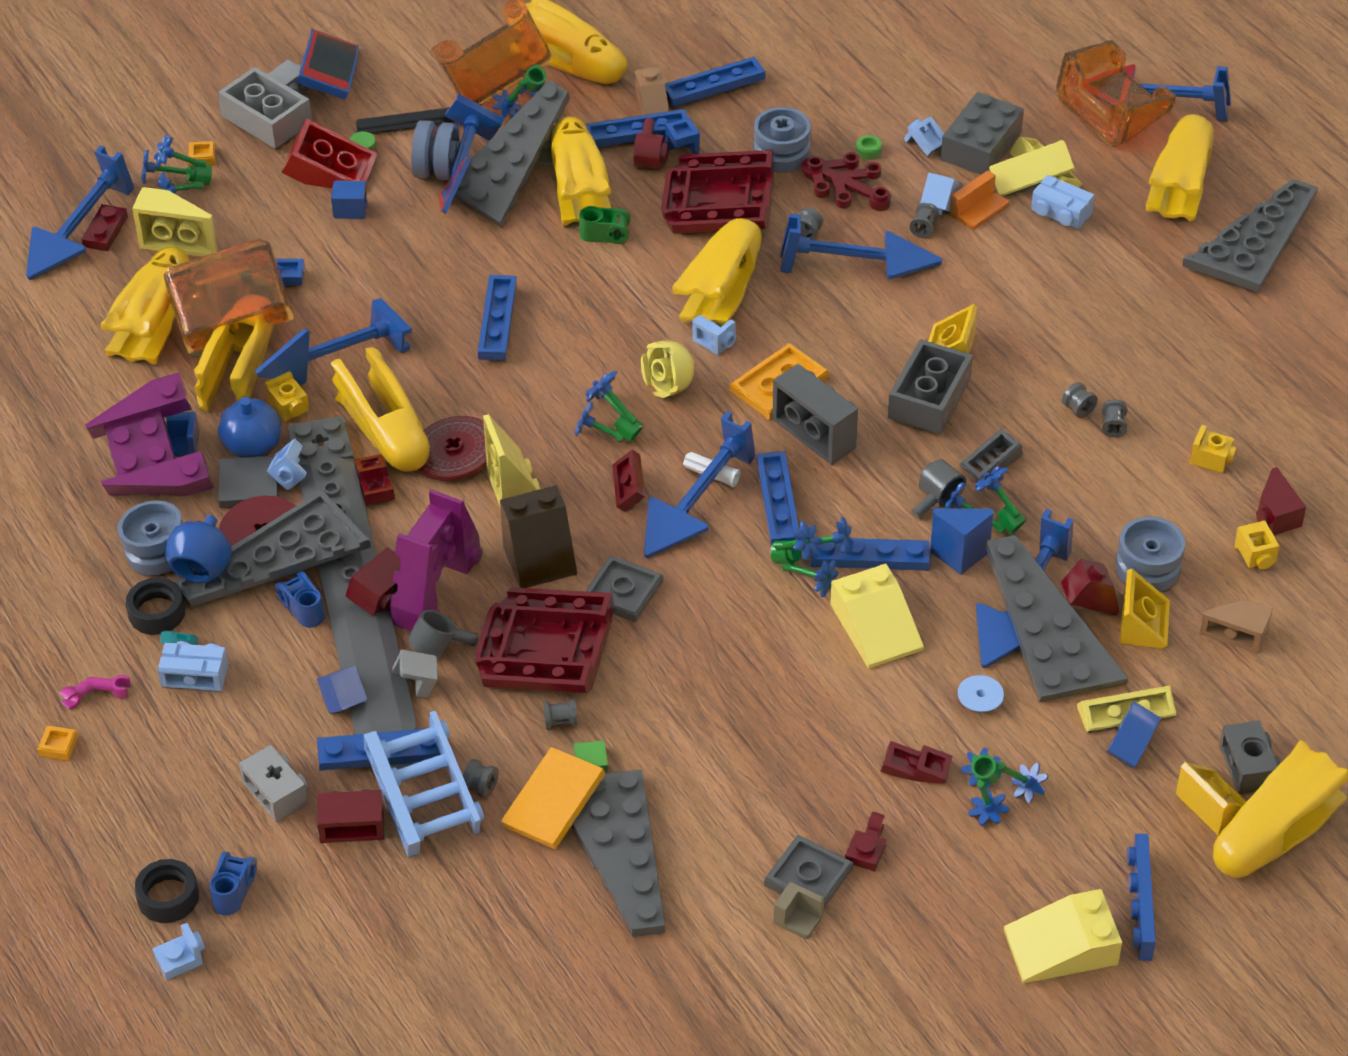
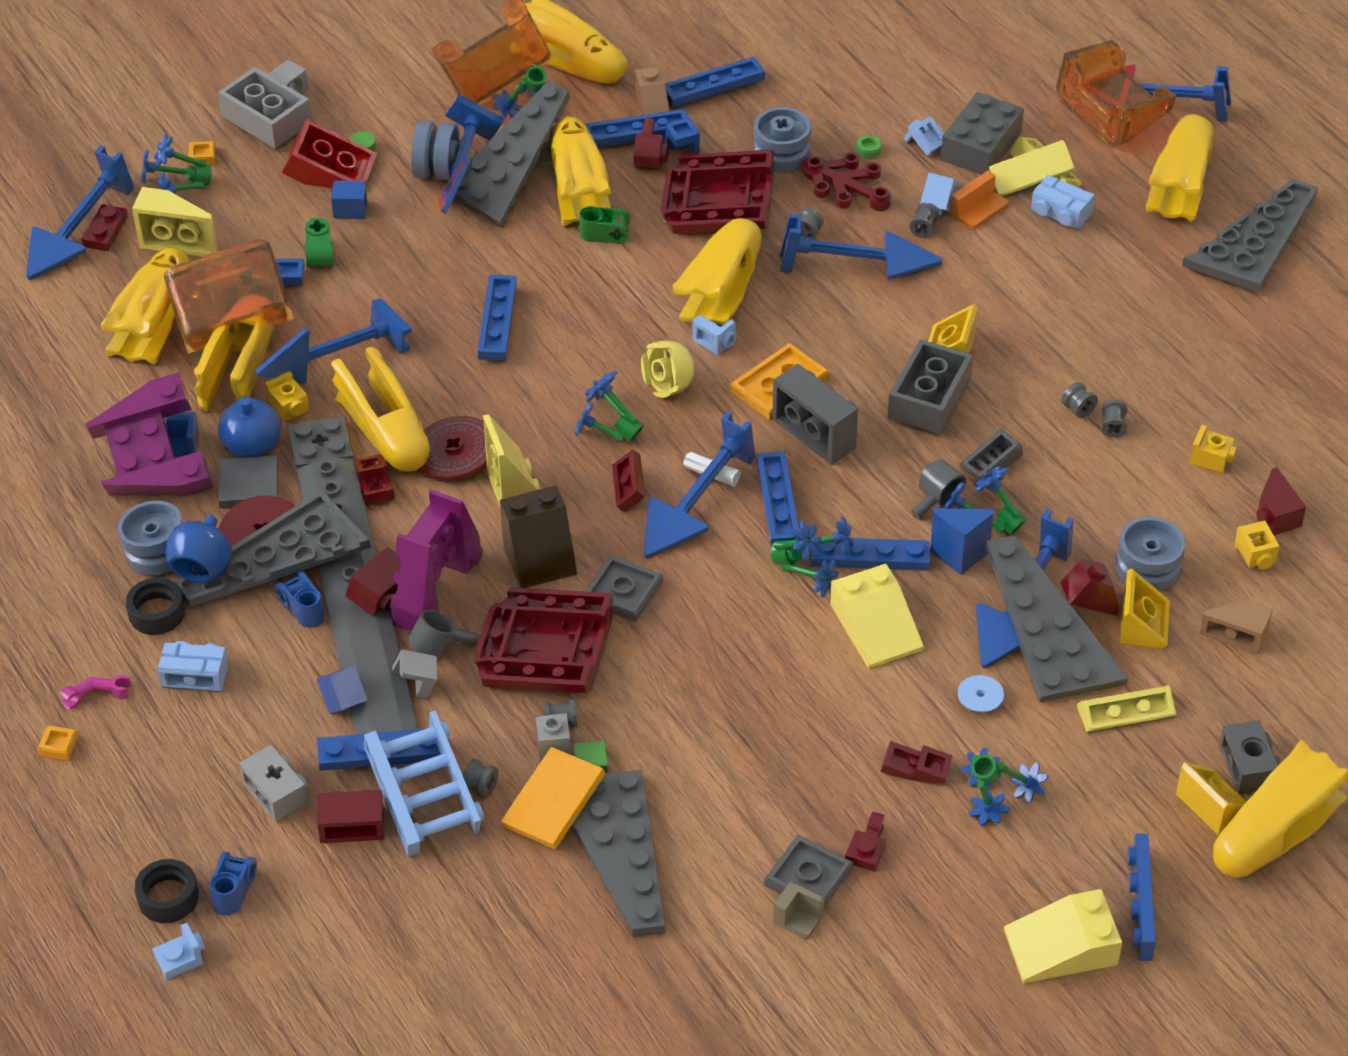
teal tile [160,631,199,645] -> none
light blue bracket [267,439,307,490] -> none
slope [297,29,359,100] -> none
black axle [356,103,482,133] -> none
blue slope [1106,701,1161,769] -> none
none -> green piece [305,218,334,268]
none -> light grey brick [536,713,571,762]

